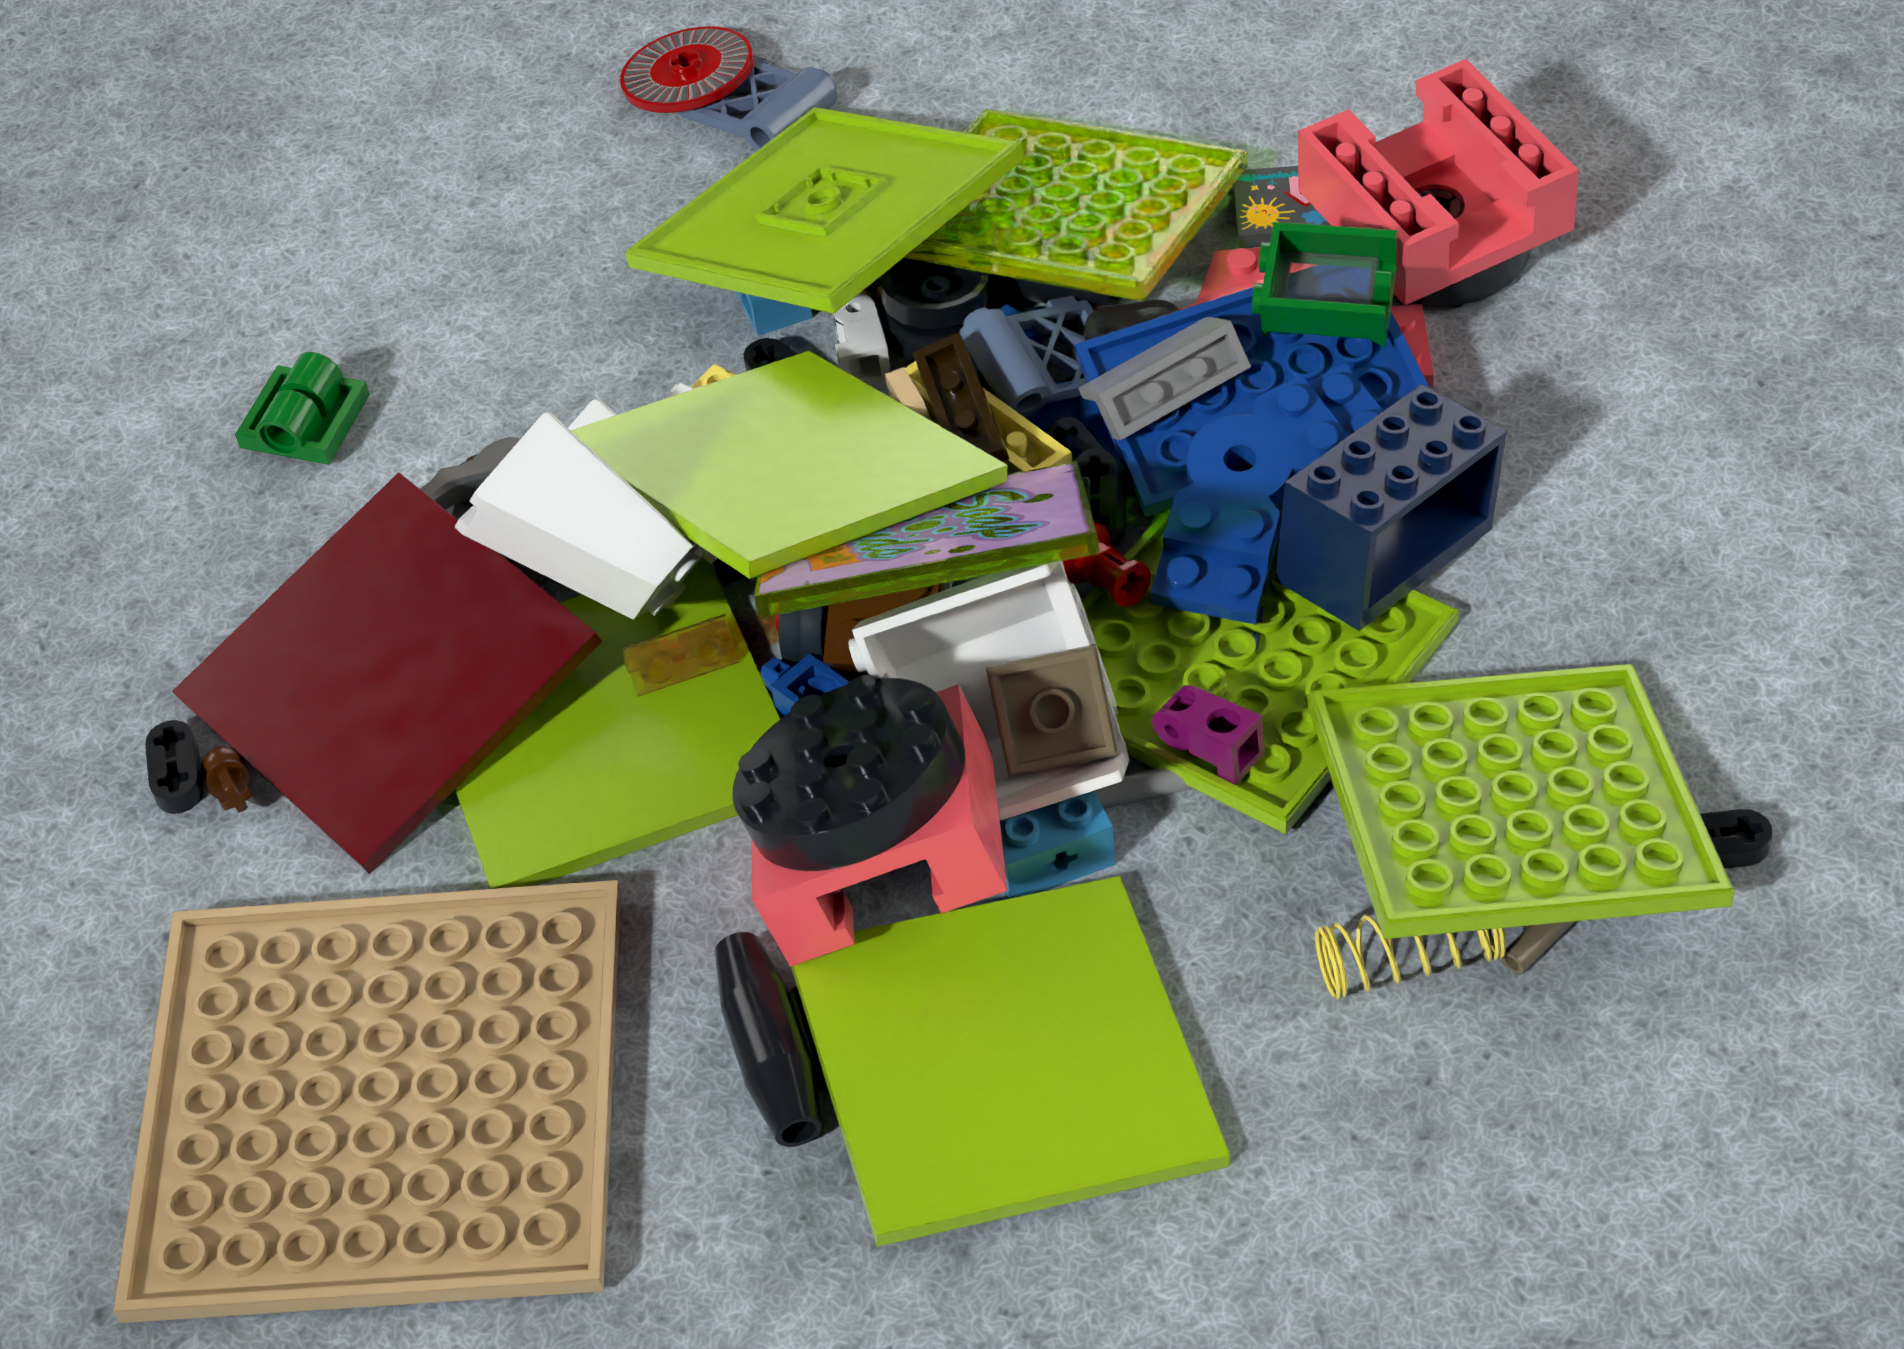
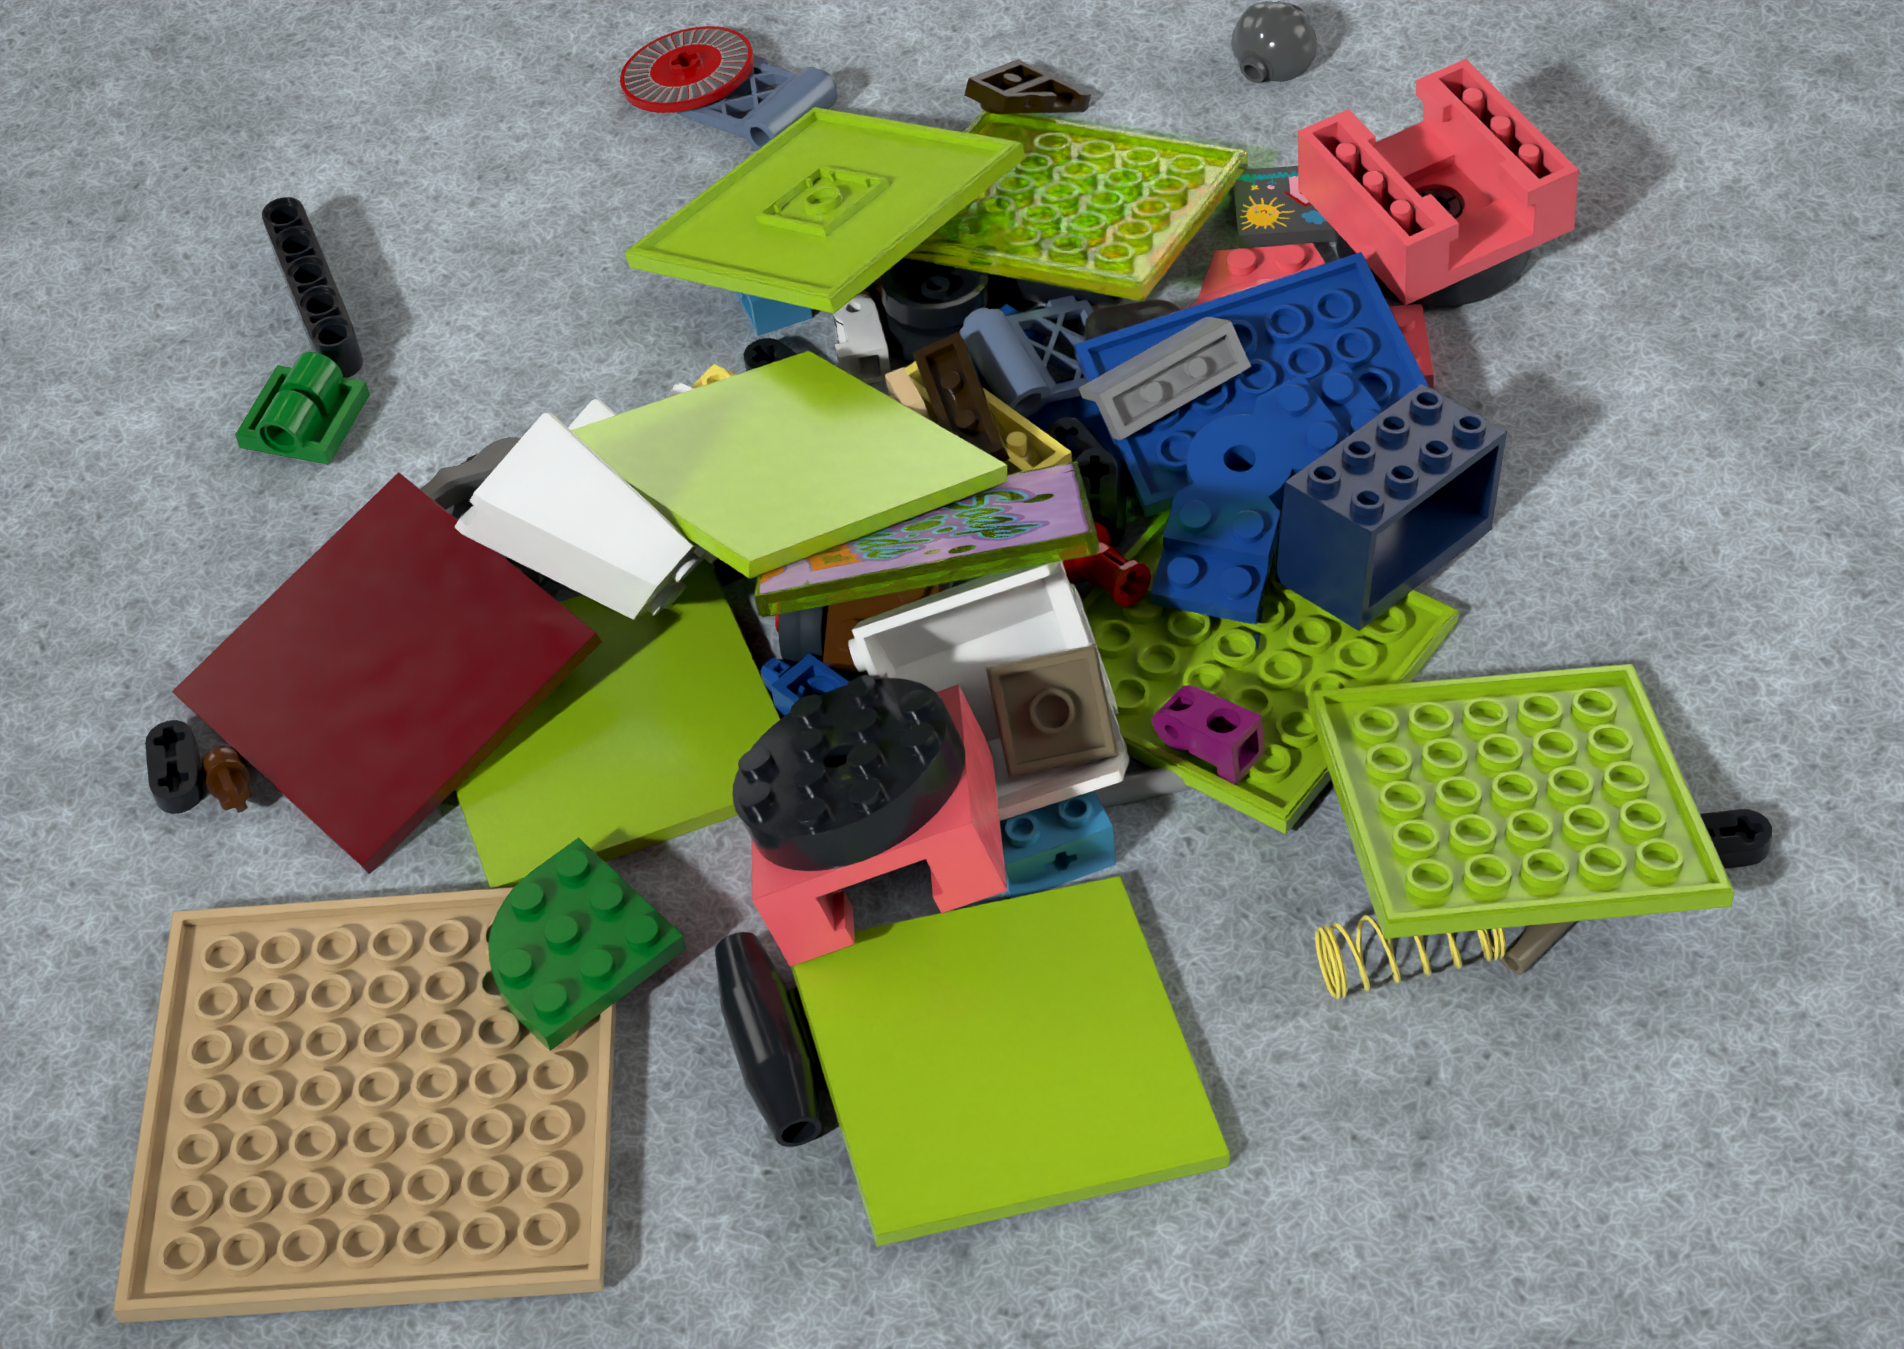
clear yellow hinge [622,614,739,697] -> none
green window [1252,222,1398,348] -> none
none -> black beam [262,197,363,378]
none -> green plate [488,837,686,1051]
none -> dark brown wing [964,59,1091,114]
none -> dark grey plant [1231,1,1317,83]

